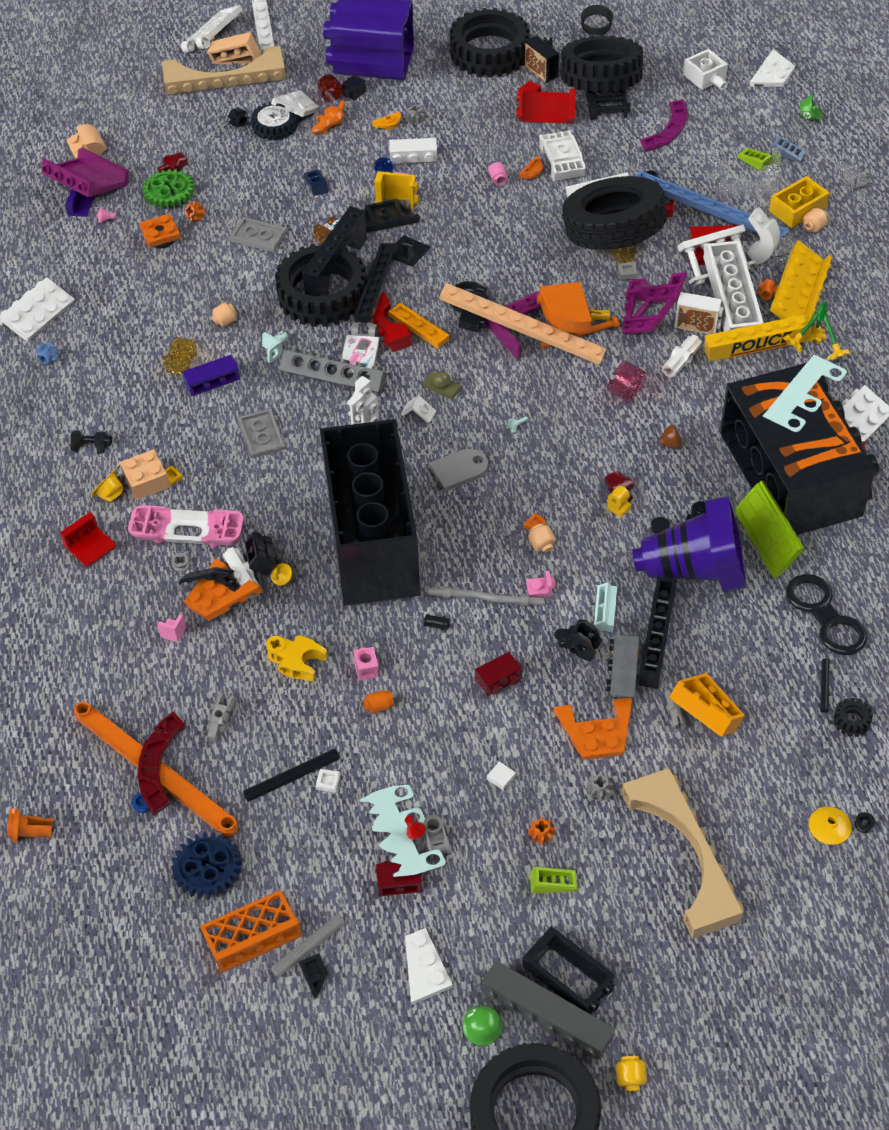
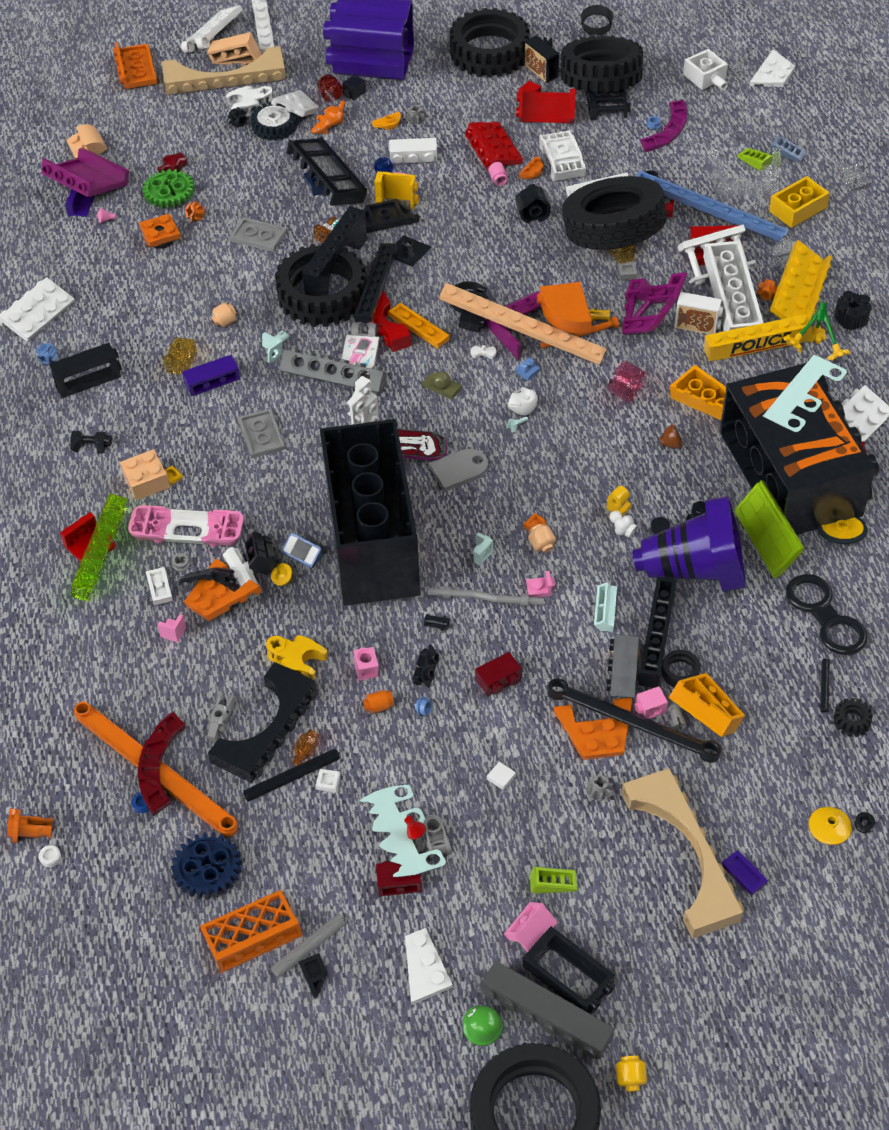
yellow piece [91,465,123,502] -> none
white bracket [401,395,436,423] -> none
orange gear [528,817,555,846] -> none
black hinge [554,619,602,661] -> none
dark red piece [604,471,634,502] -> none
white piece [662,335,702,378] -> none
white arch [747,207,780,265] -> none
bright green helmet [800,93,823,120] -> none
light nougat head [803,208,828,233] -> none
none -> white tile [39,845,61,867]
none -> black piece [49,343,122,399]
none -> clear neon green brick [71,493,128,602]
none -> orange bracket [113,42,157,89]
none -> white plate [146,567,173,605]
none -> black arch [208,662,318,783]
none -> white piece [226,86,273,117]
none -> slope [281,533,323,569]
none -> black window [286,137,367,206]
none -> clear orange plant [292,730,319,765]
none -> shield [398,429,447,461]
none -> black hinge [412,644,439,688]
none -> medium blue plate [415,697,433,716]
none -> red bracket [465,121,523,172]
none -> white piece [470,345,497,359]
none -> light aqua bracket [473,532,494,566]
none -> bright pink panel [504,902,557,952]
none -> white hair [508,387,538,416]
none -> black brick [515,184,551,224]
none -> medium blue tile [515,357,540,381]
none -> black piece [547,678,721,763]
none -> white animal [609,511,638,538]
none -> bright pink brick [634,687,668,719]
none -> medium blue plate [646,116,661,130]
none -> black tyre [661,650,701,688]
none -> light orange wedge [670,365,726,420]
none -> dark purple tile [721,850,768,896]
none -> yellow wheel [817,517,868,544]
none -> black brick [834,291,872,331]

